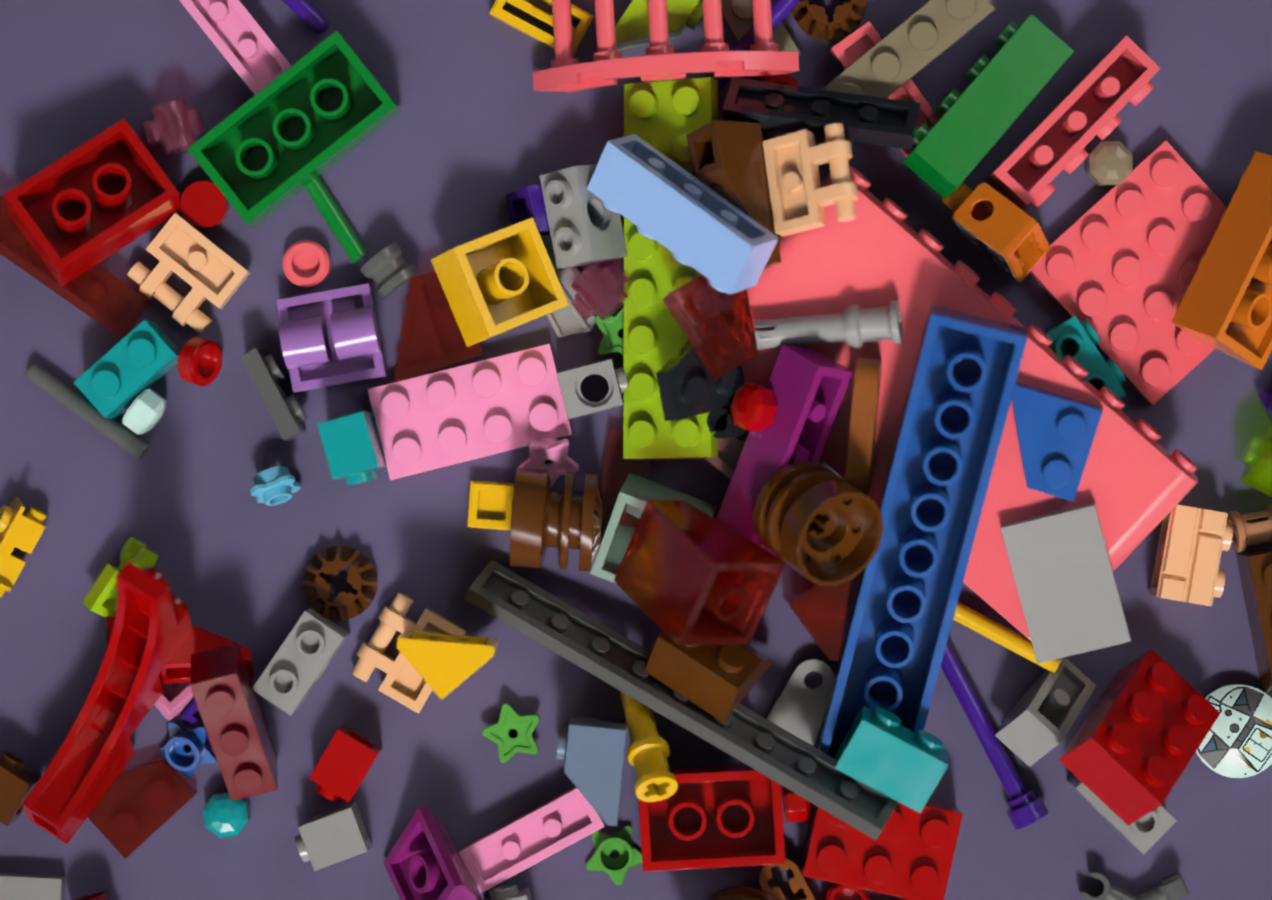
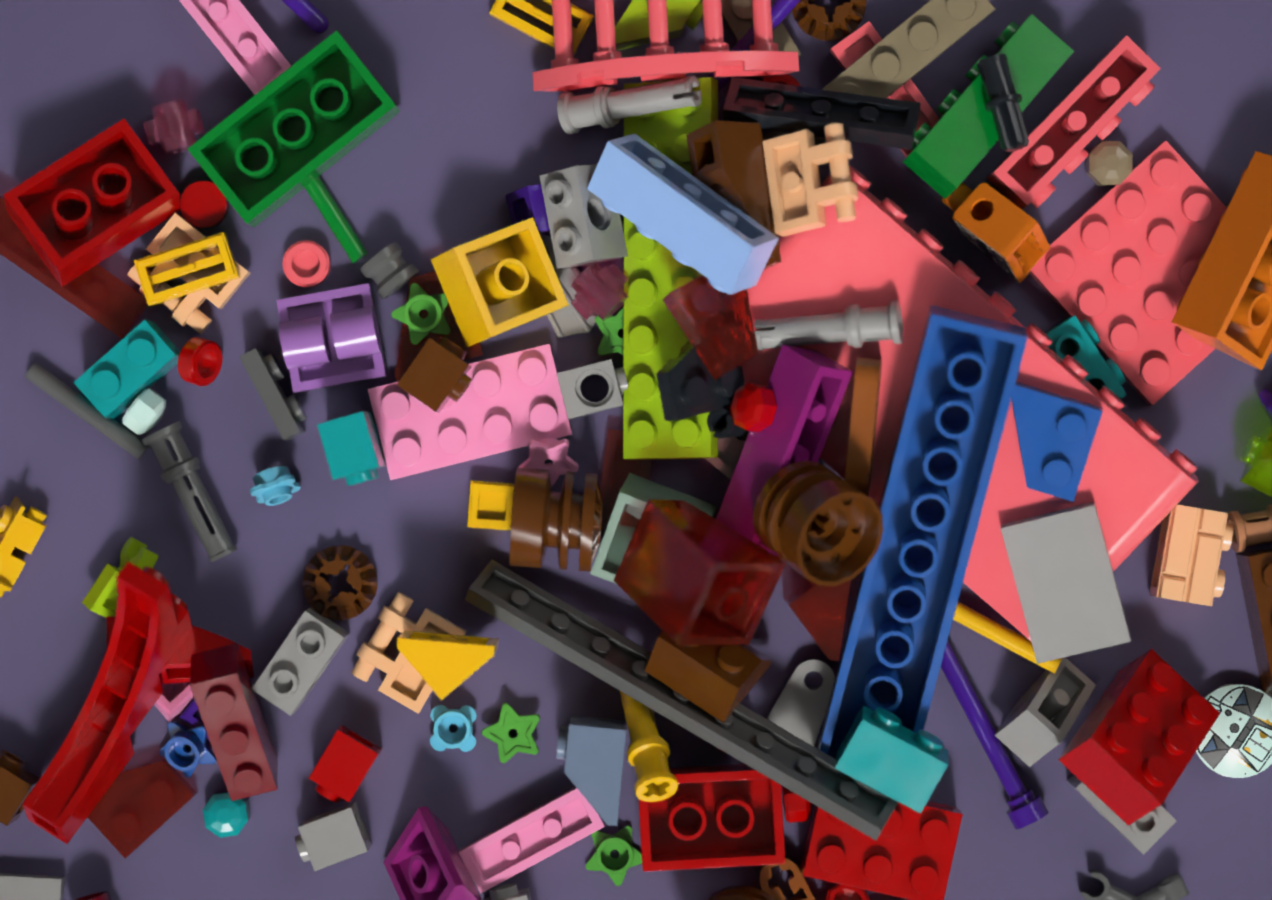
none -> yellow tile [134,232,241,306]
none -> dark grey pin [142,421,237,563]
none -> bright green plate [391,283,451,345]
none -> reddish brown brick [397,337,473,413]
none -> medium azure plate [430,705,477,752]
none -> light grey pin [557,76,702,135]
none -> black axle [976,54,1029,152]

